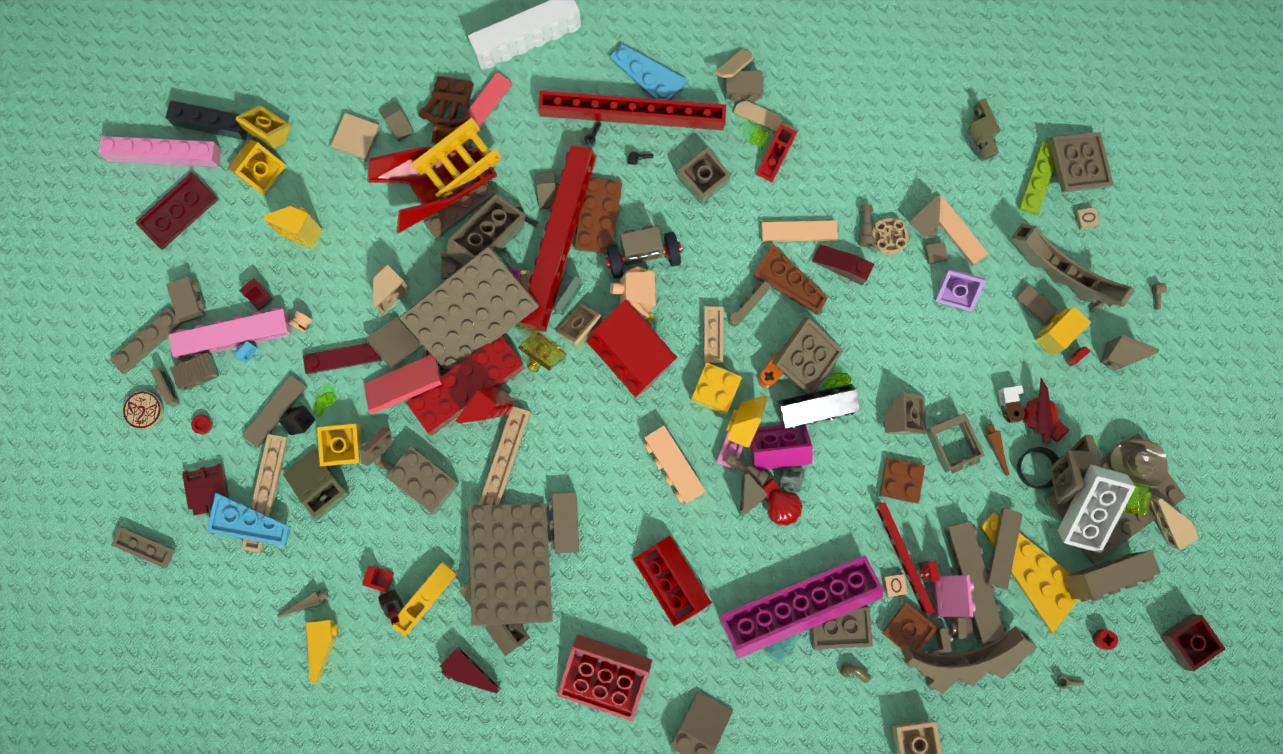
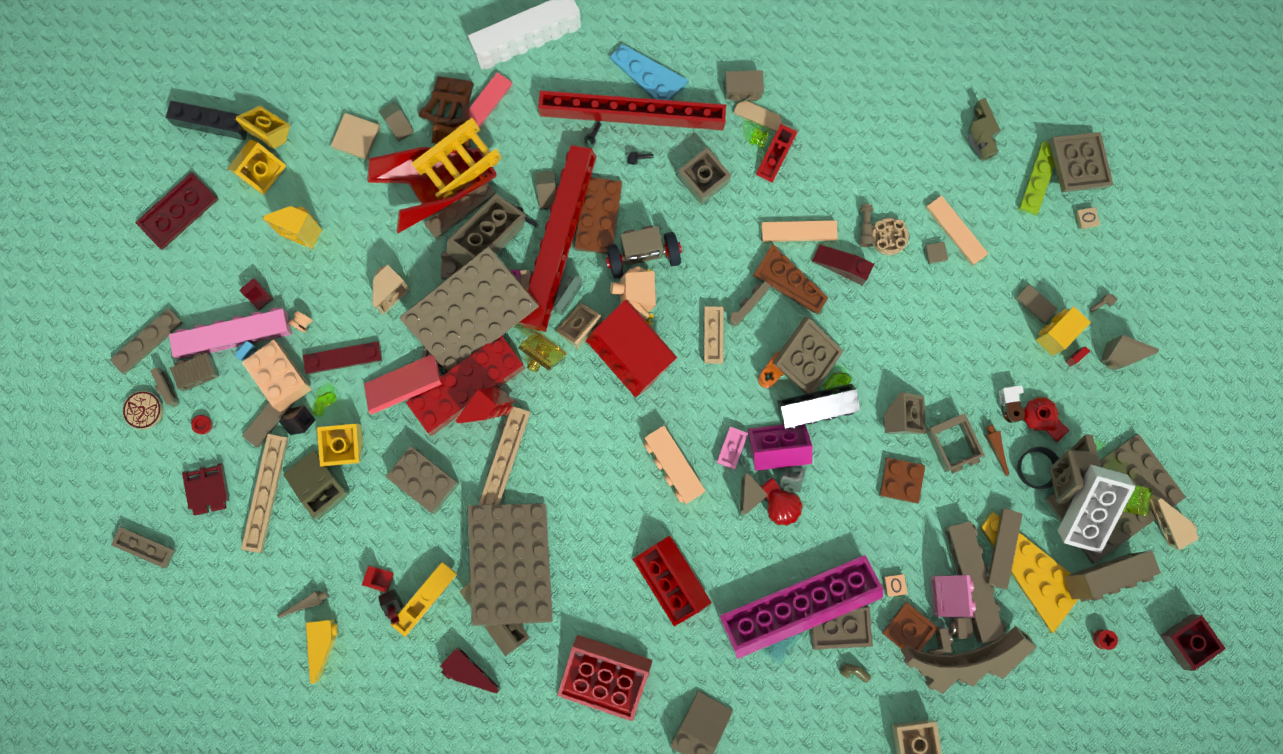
bright pink brick [99,136,221,167] -> none
dark tan brick [166,277,206,323] -> none
medium azure wing [207,493,291,546] -> none
dark tan plate [360,427,395,471] -> none
dark tan tile [366,317,421,368] -> none
dark tan brick [549,492,579,554] -> none
yellow brick [691,362,742,415] -> none
tan piece [715,49,753,78] -> none
yellow slope [726,395,768,448] -> none
dark tan piece [726,453,769,487] -> none
red tile [875,502,935,615] -> none
dark tan slope [909,195,941,239] -> none
red plate [917,561,940,582] -> none
lavender slope [936,268,986,312] -> none
dark tan arch [1011,223,1135,307] -> none
dark red bar [1036,378,1055,444] -> none
dark tan hand [1057,676,1084,689] -> none
dark tan hat [1110,439,1167,488] -> none
dark tan hand [1152,283,1167,310] -> none
none -> light nougat brick [242,339,312,412]

